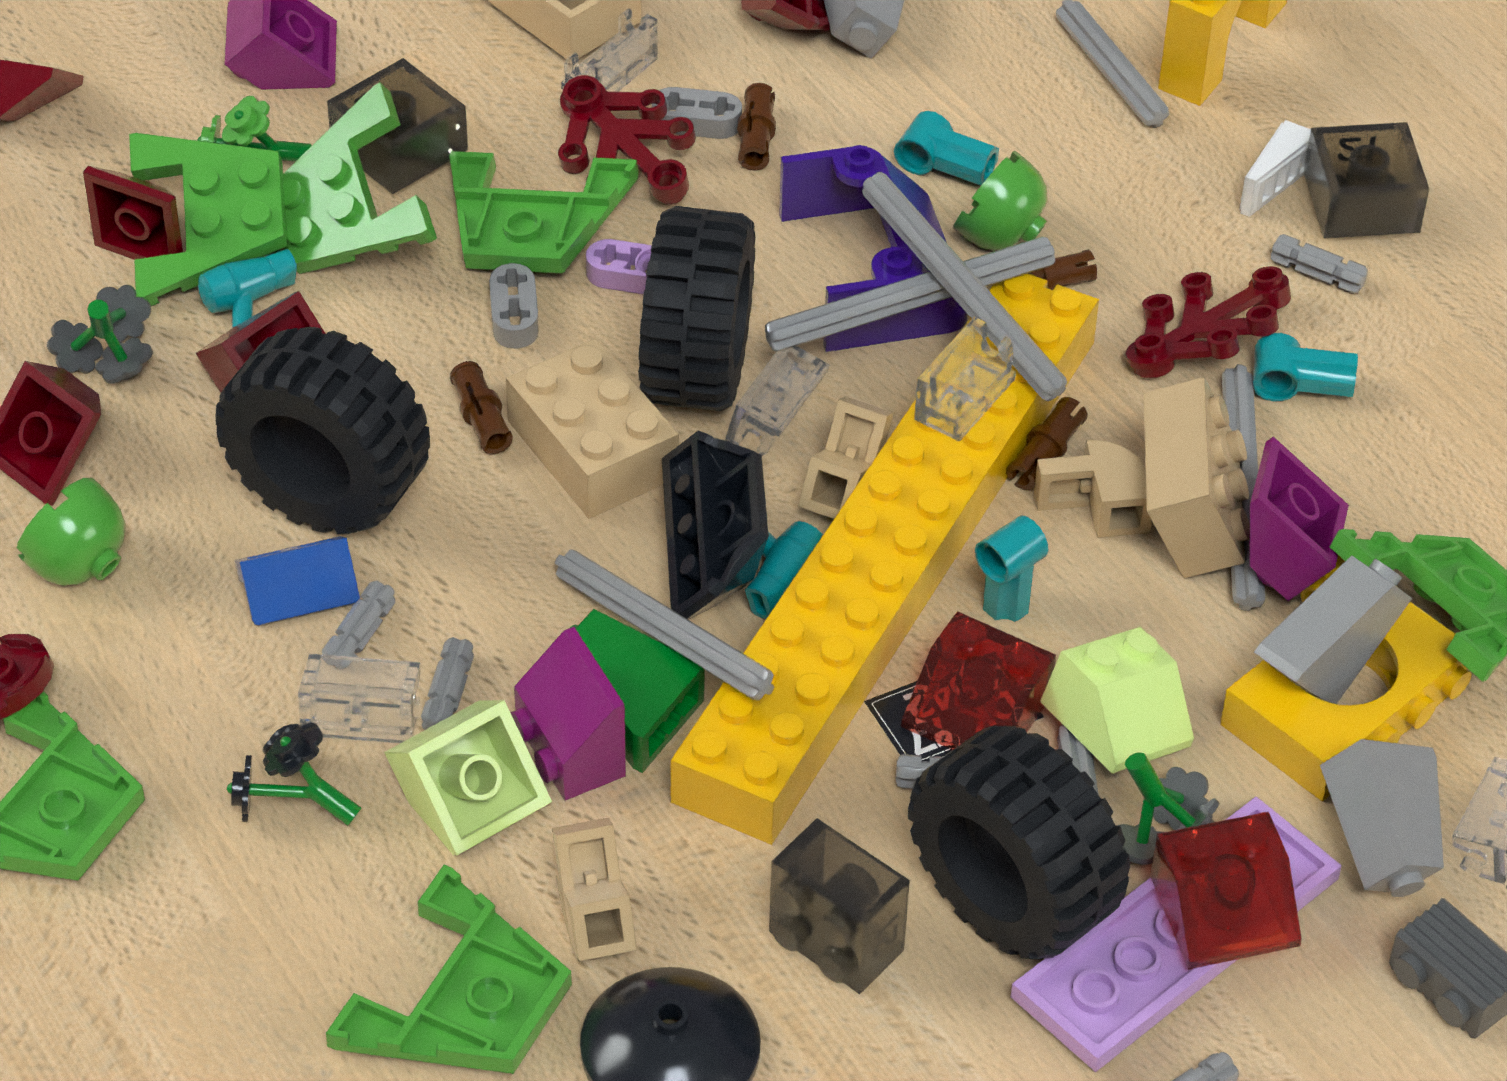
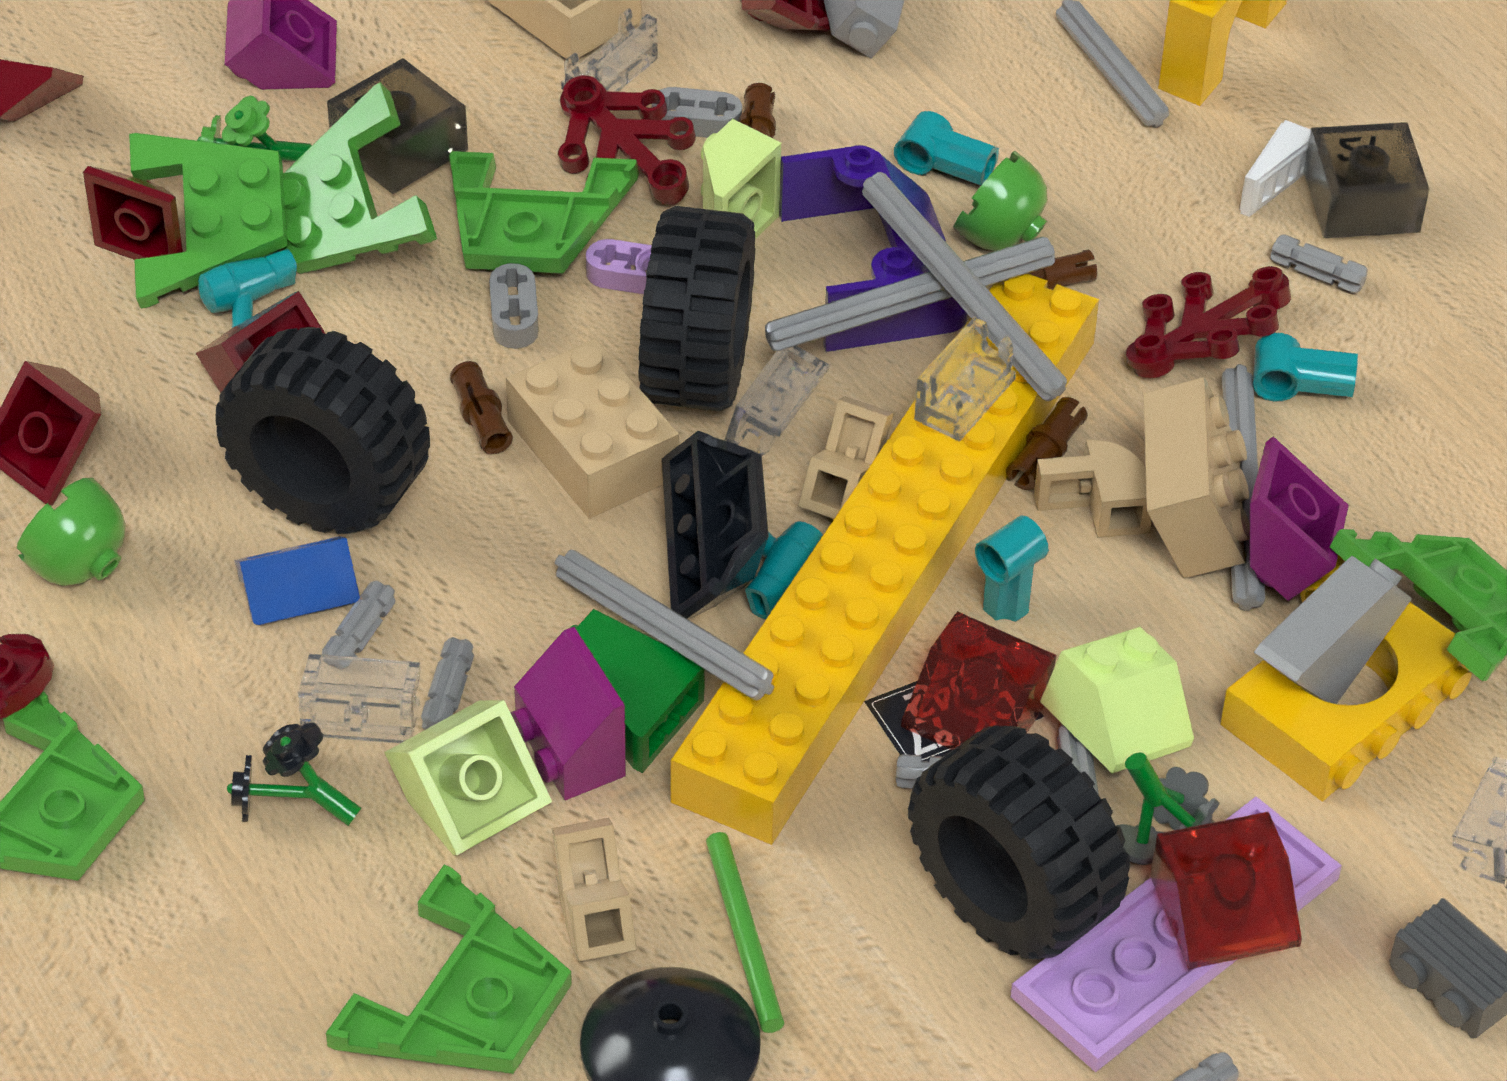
dark grey plant [47,285,153,384] -> none
clear smoke brick [769,818,910,994] -> none
light grey slope [1320,739,1444,897] -> none
none -> yellowish green slope [701,119,781,238]
none -> bright green bar [706,832,785,1033]

